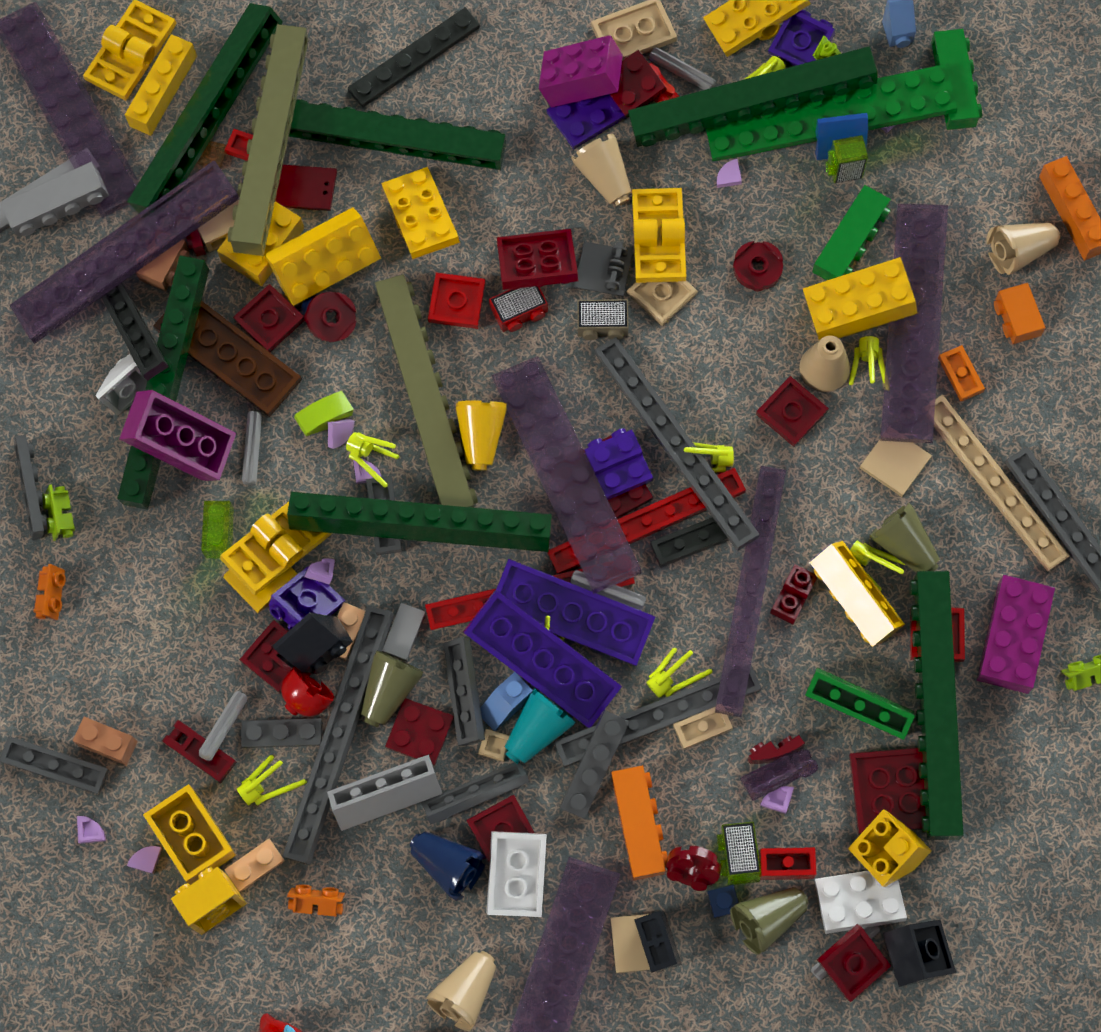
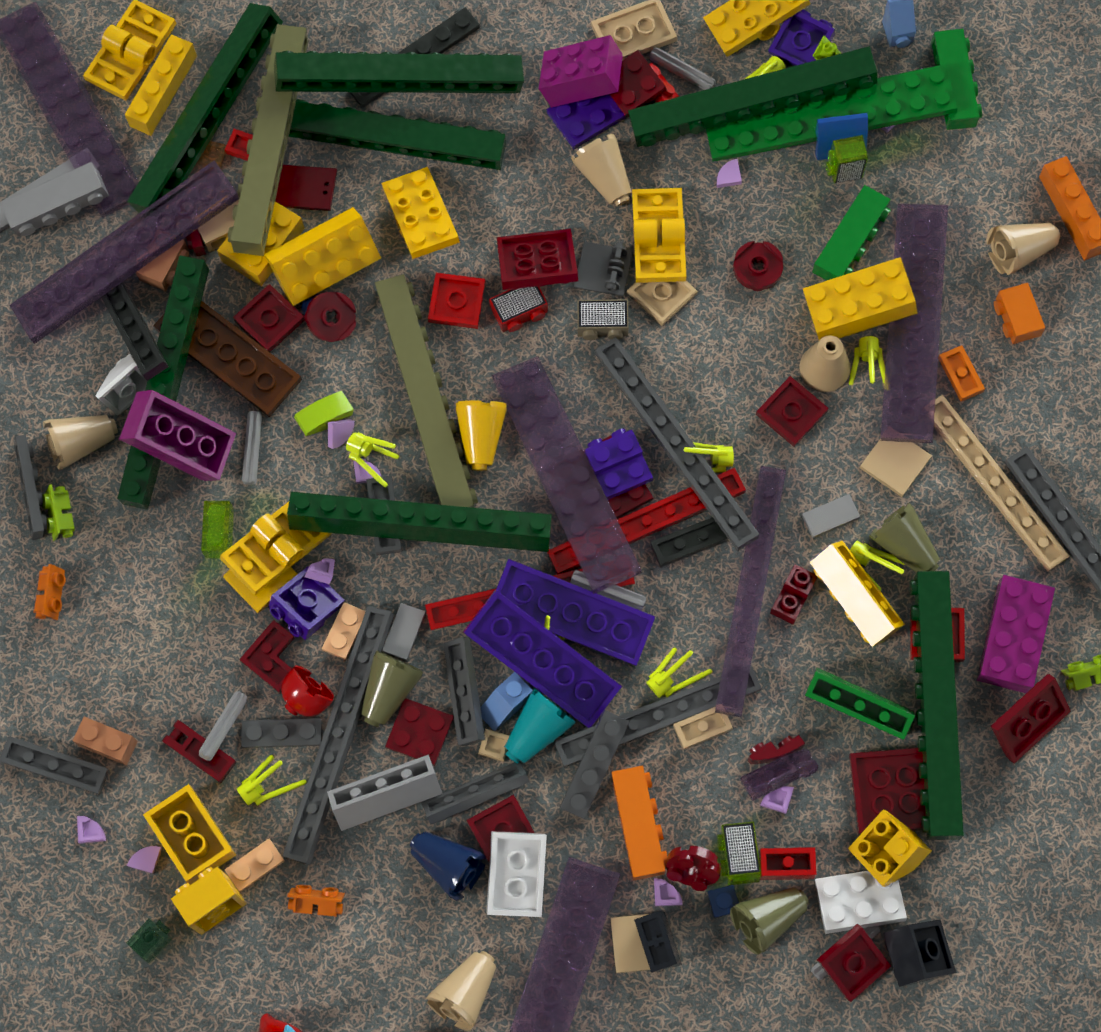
black slope [273,613,353,674] -> none
none -> tan cone [43,415,118,470]
none -> clear green brick [126,918,172,964]
none -> dark green brick [274,51,524,93]
none -> lavender tile [654,878,683,906]
none -> light grey tile [802,494,860,538]
none -> dark red plate [991,674,1071,764]

